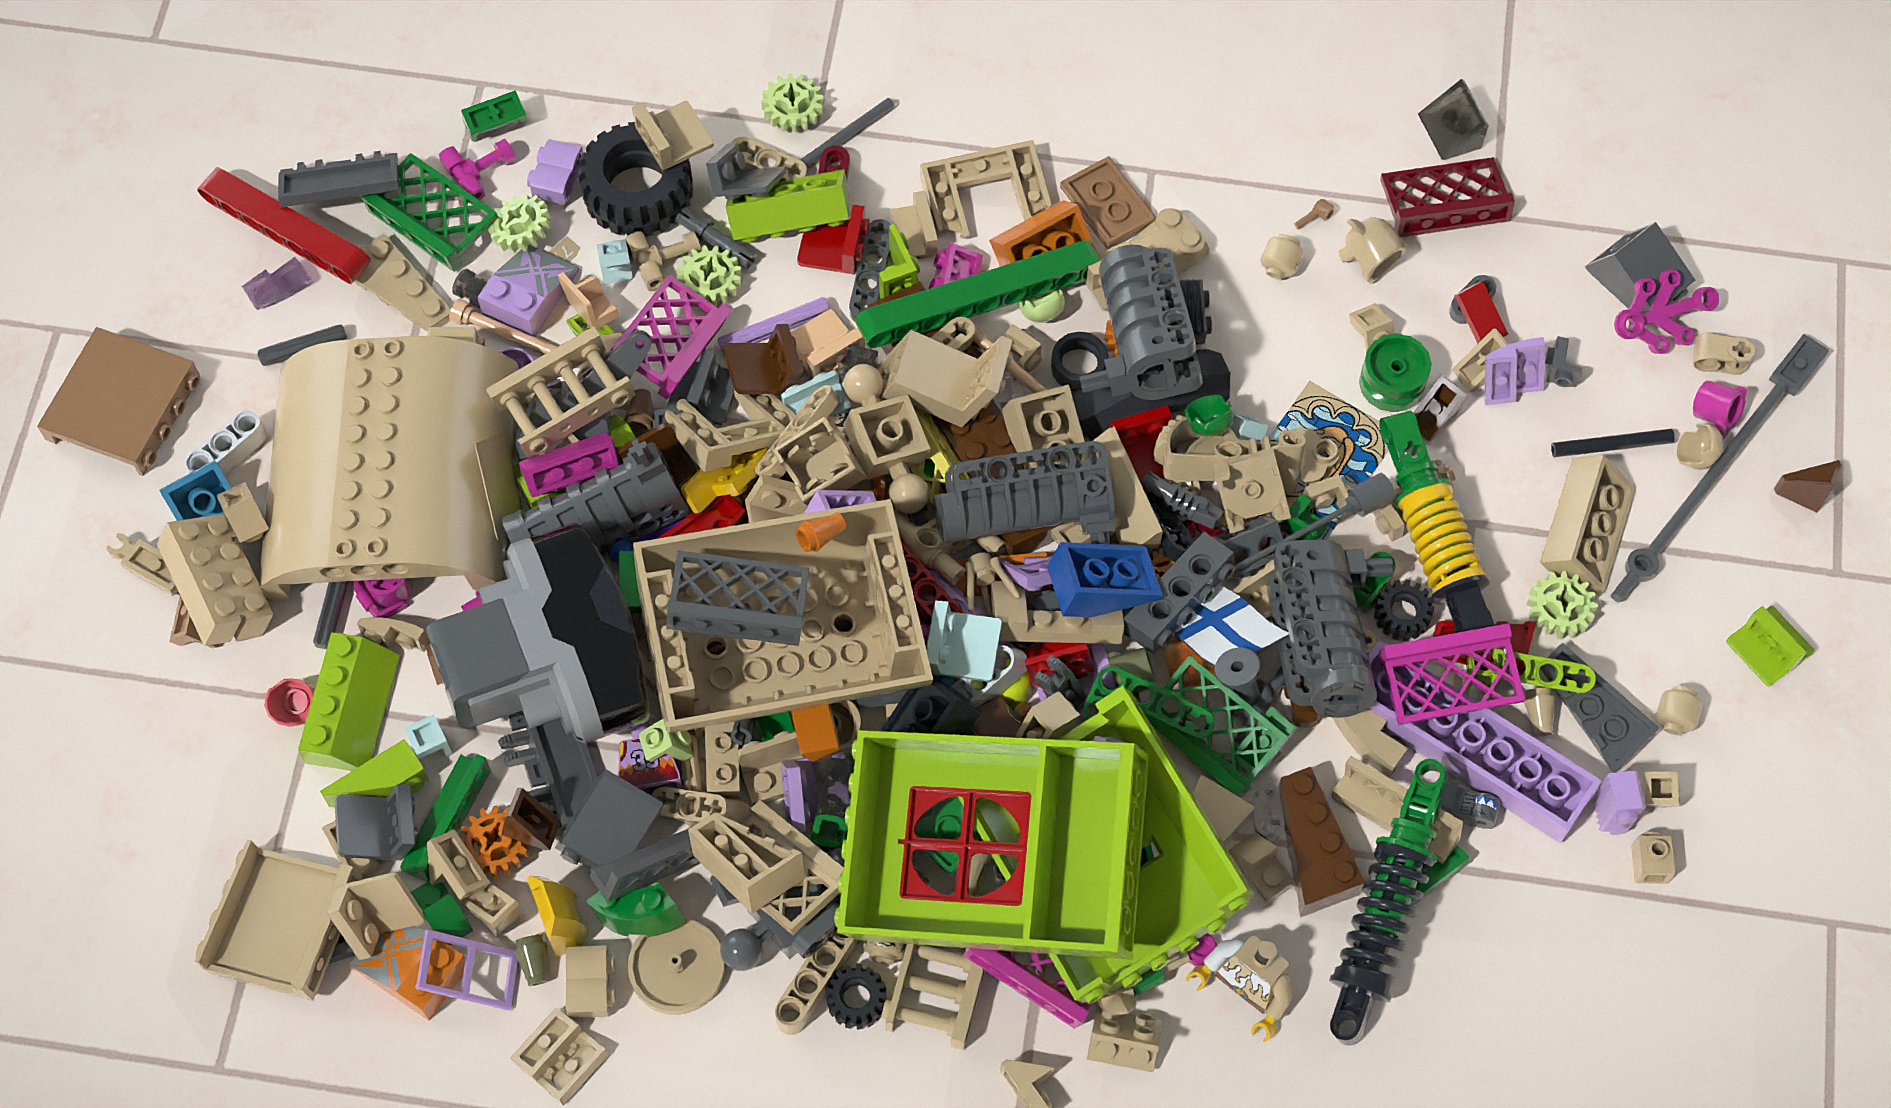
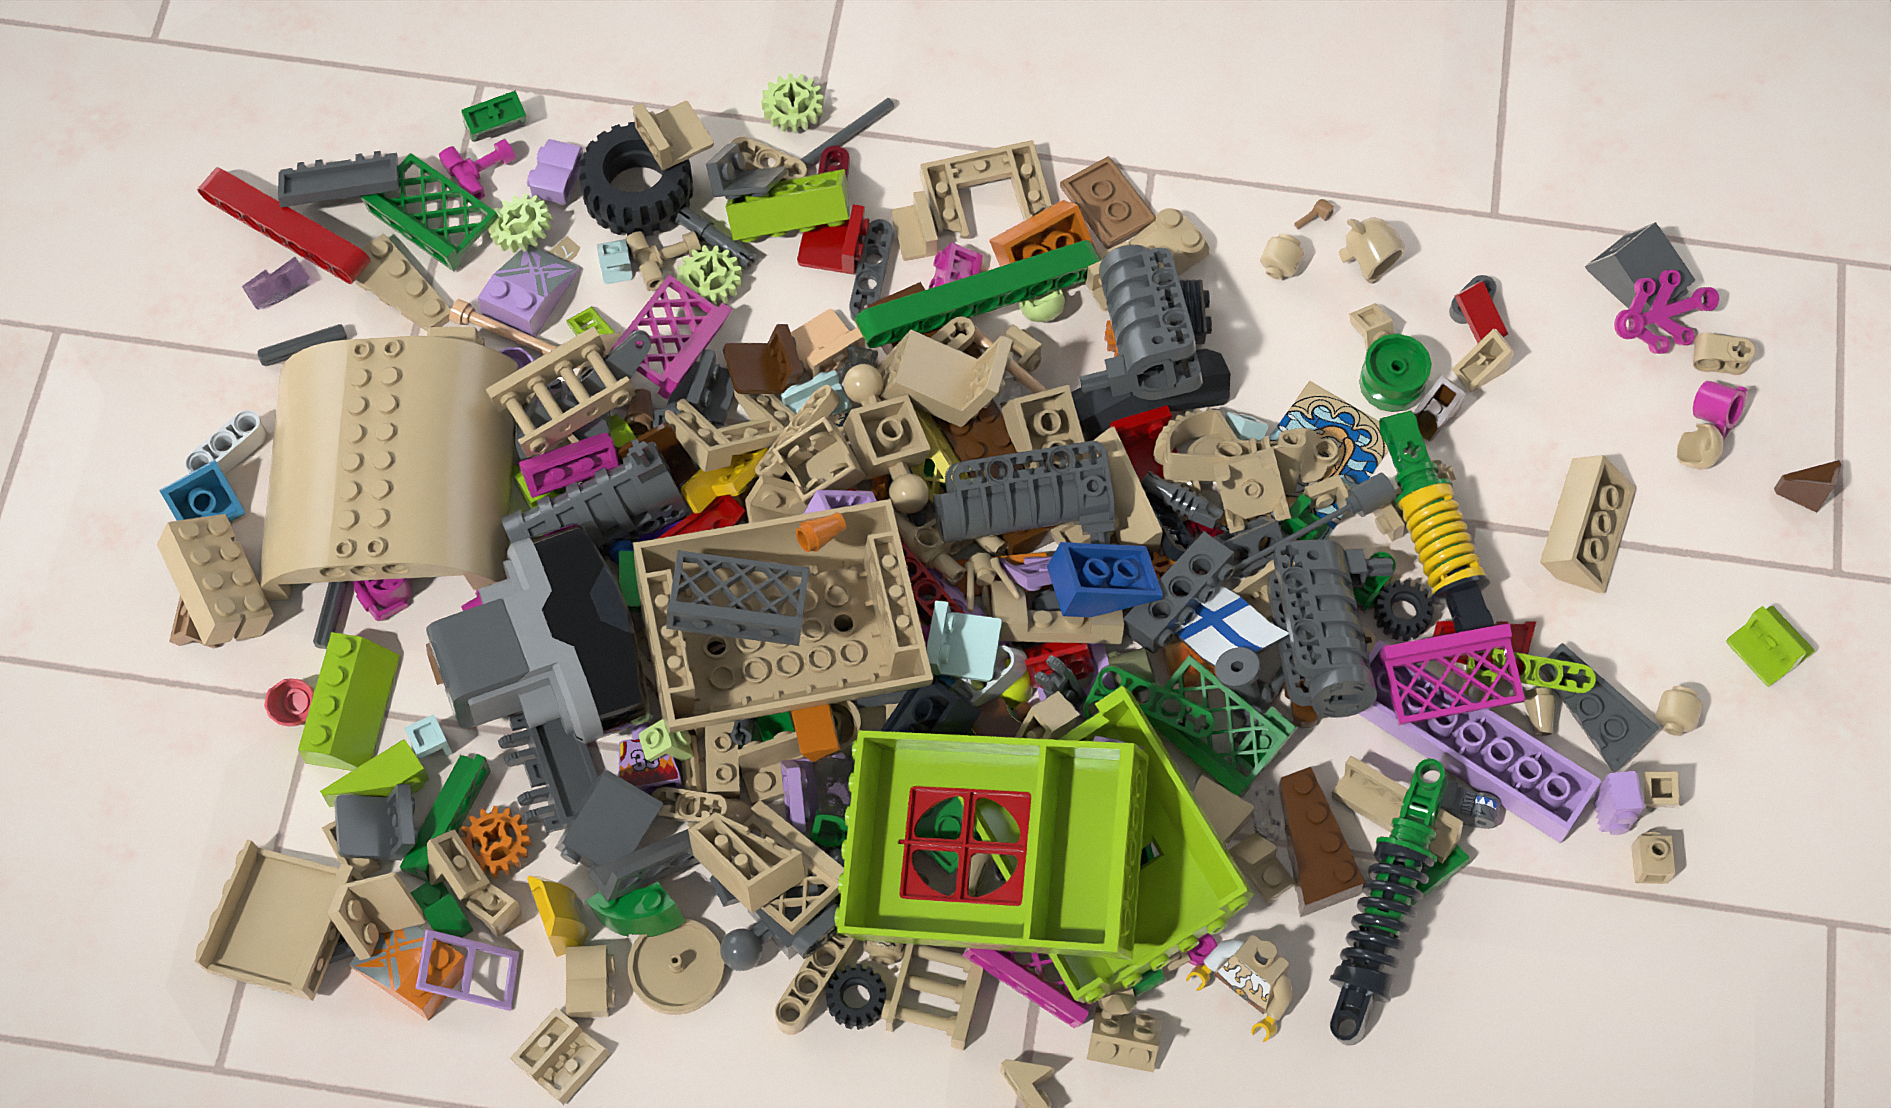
medium nougat panel [37,327,200,476] -> none
tan plate [106,533,178,597] -> none
tan brick [217,482,269,543] -> none
tan slope [357,617,429,652] -> none
clear smoke wheel [452,268,489,308] -> none
tan piece [474,431,522,540] -> none
reddish brown slope [501,787,561,850] -> none
olive cone [514,935,548,986] -> none
light nougat panel [558,272,620,330] -> none
lavender axle [717,297,830,353] -> none
lime bracket [879,224,920,299] -> none
black tyre [1051,331,1109,391] -> none
green hair [1184,395,1234,437] -> none
tan slope [1332,709,1408,778] -> none
dark red fence [1380,157,1515,237] -> none
clear smoke slope [1418,79,1489,160] -> none
lavender slope [1484,337,1546,405] -> none
yellowish green gear [1527,571,1598,639] -> none
dark grey bracket [1545,336,1582,387] -> none
black piece [1551,428,1675,458] -> none
dark grey bar [1611,334,1829,603] -> none

